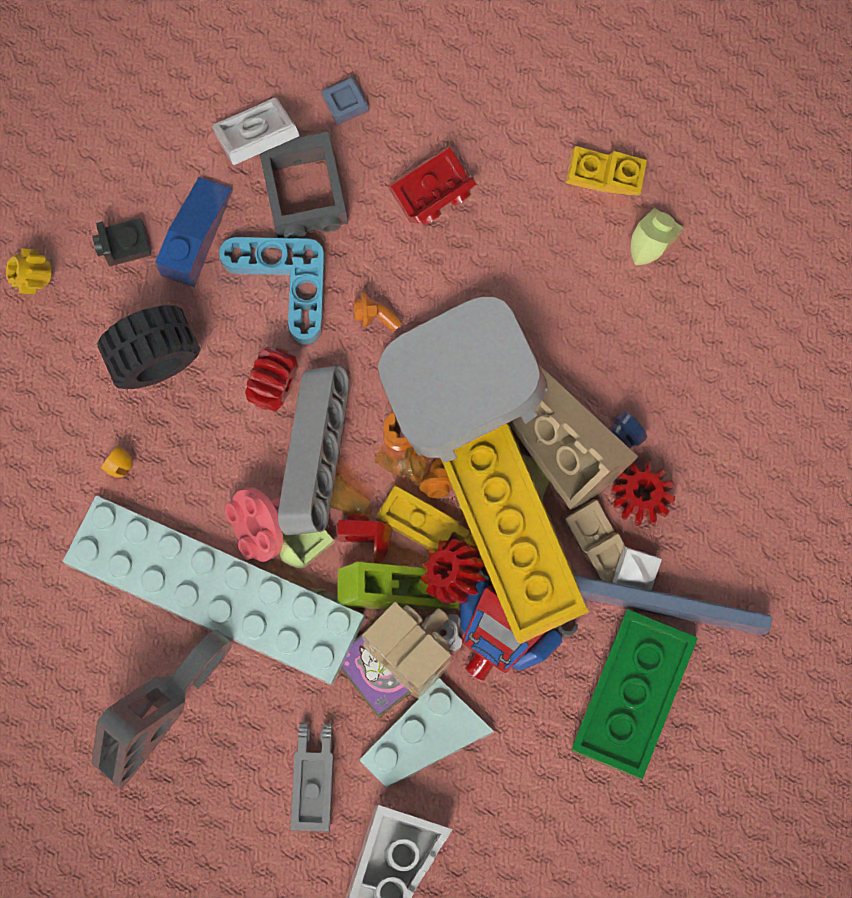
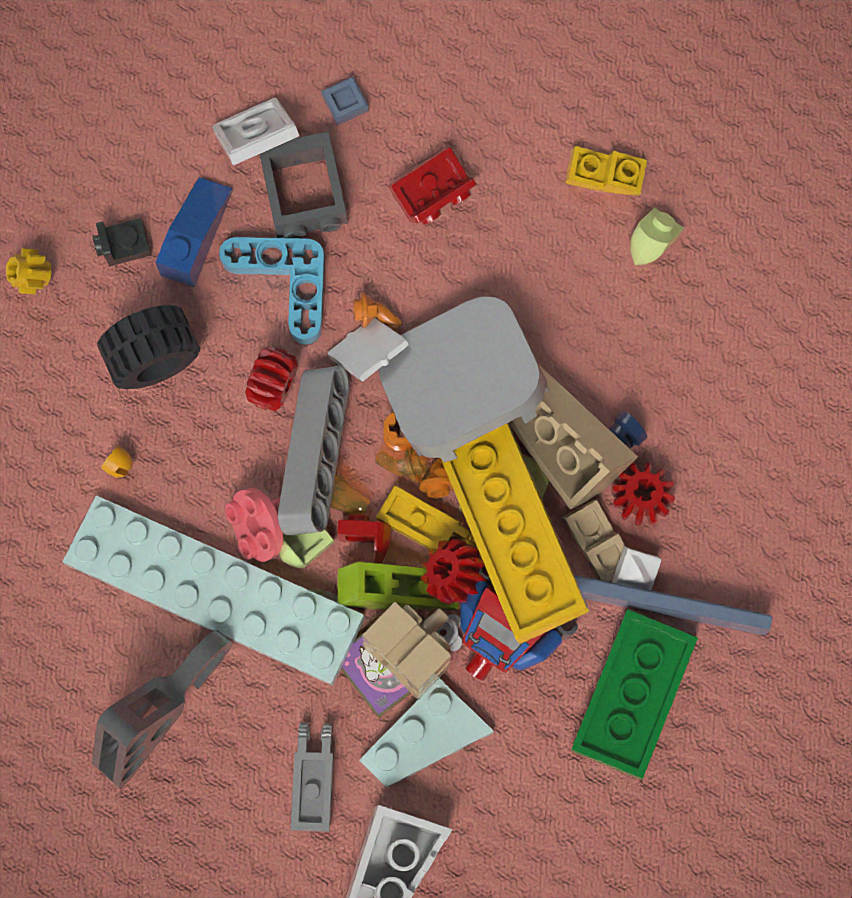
none -> white piece [327,318,409,382]

